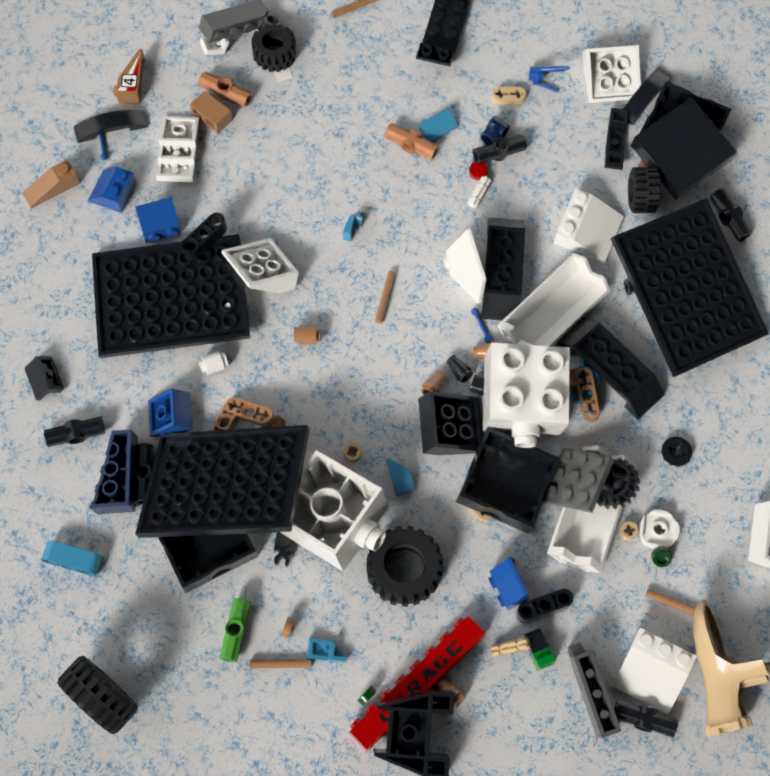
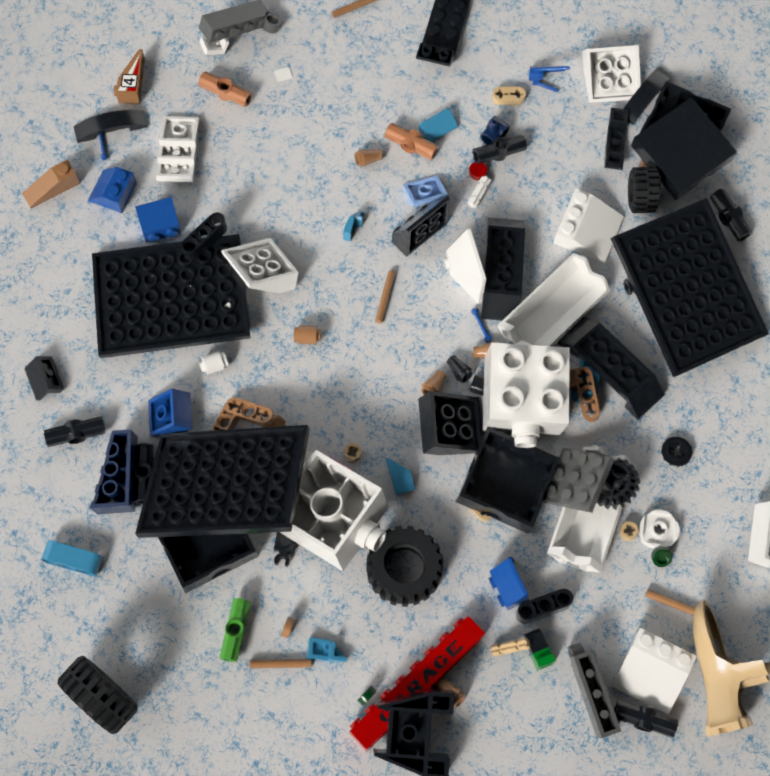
medium nougat brick [190,91,232,134] -> none
black tyre [251,23,296,72] -> none
none -> medium nougat cone [354,149,382,167]
none -> black slope [392,196,450,257]
none -> light blue slope [403,175,448,207]

